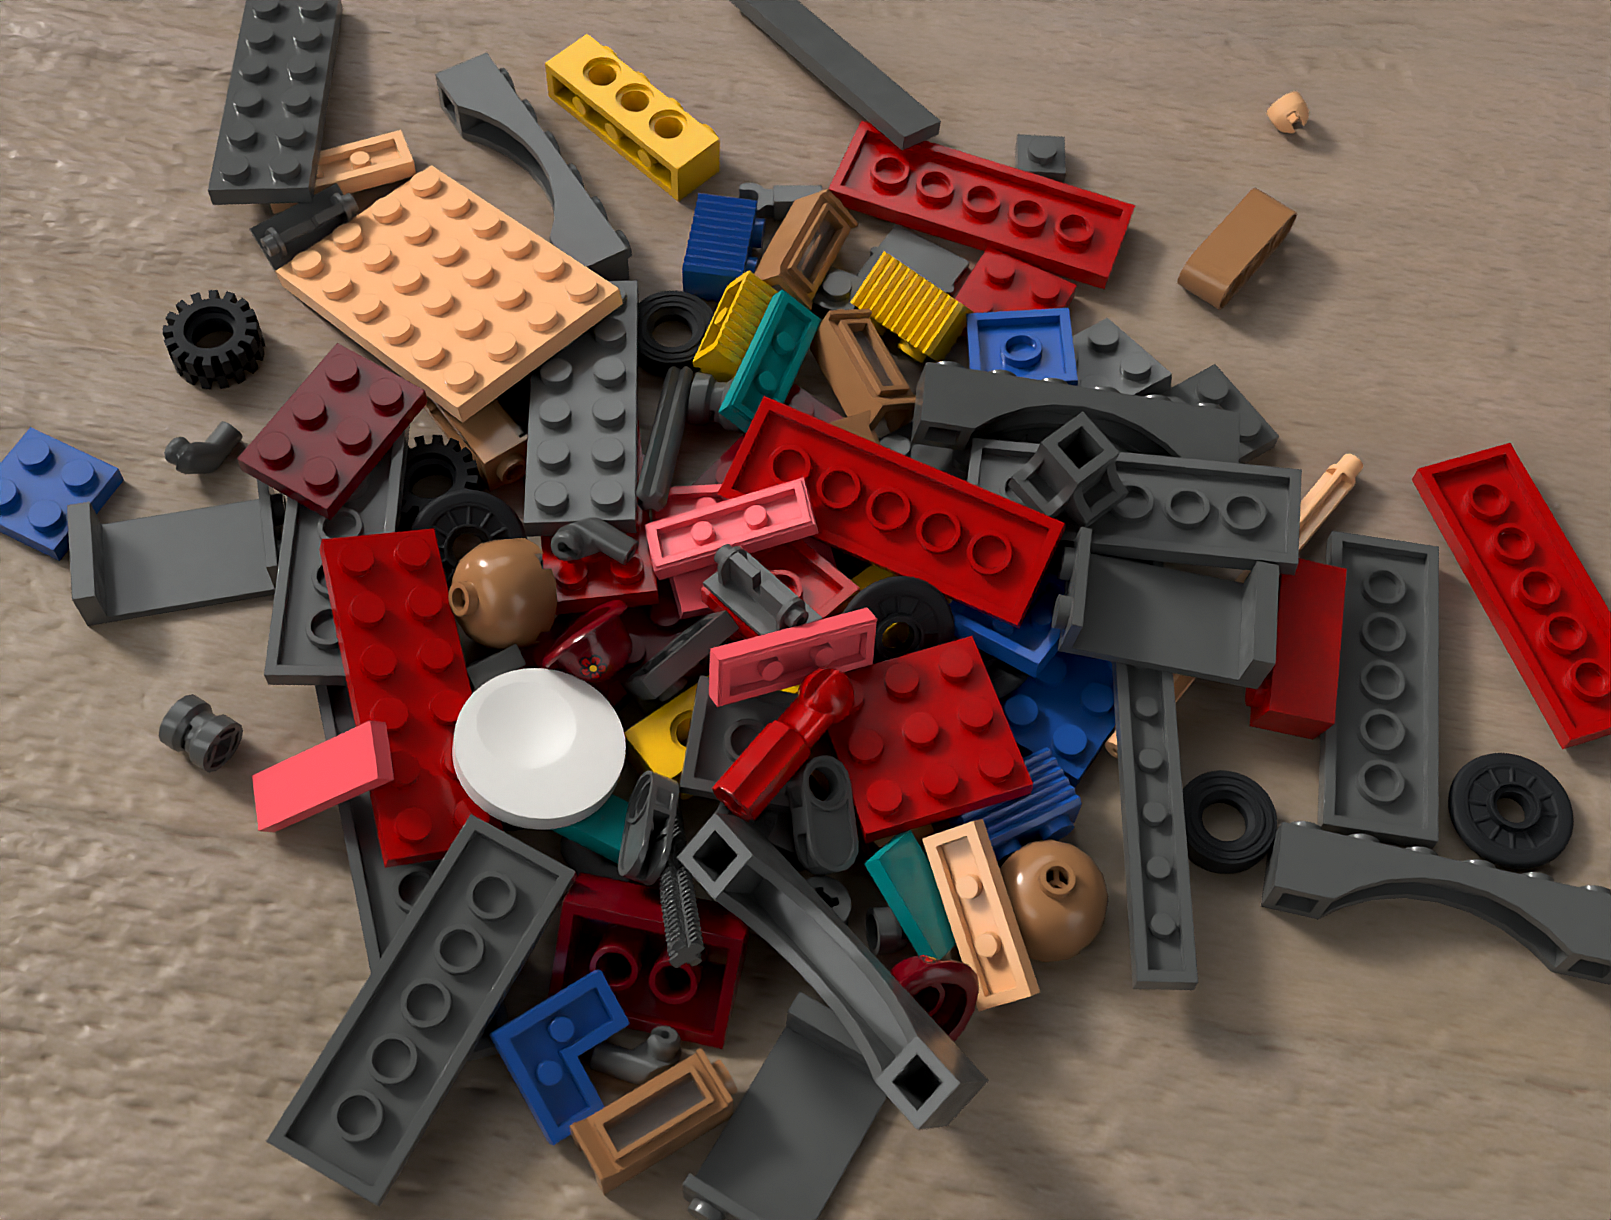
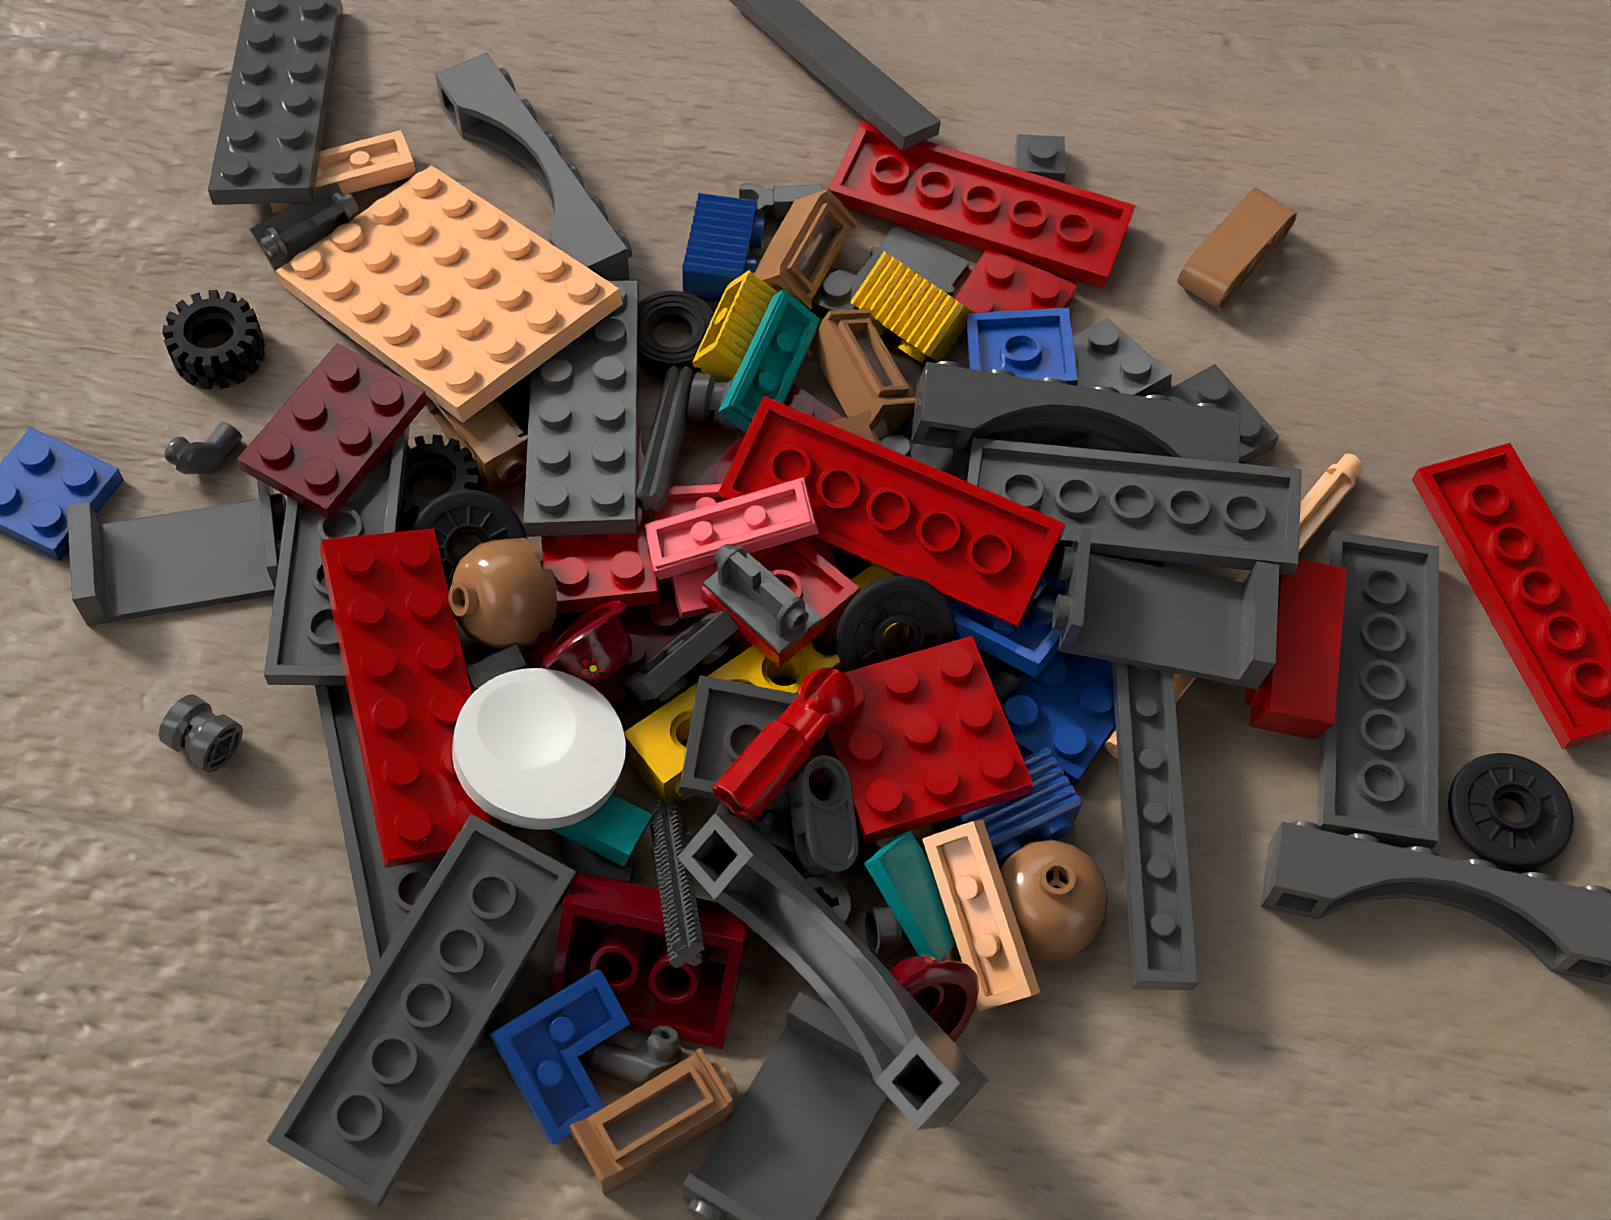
coral tile [252,720,394,832] -> none
yellow brick [545,34,720,202] -> none
dark grey arm [551,517,639,565] -> none
dark grey piece [618,770,679,886] -> none
coral tile [709,608,877,707] -> none
dark grey brick [1008,412,1129,528] -> none
black tyre [1183,770,1277,874] -> none
light nougat hinge [1266,91,1309,134] -> none

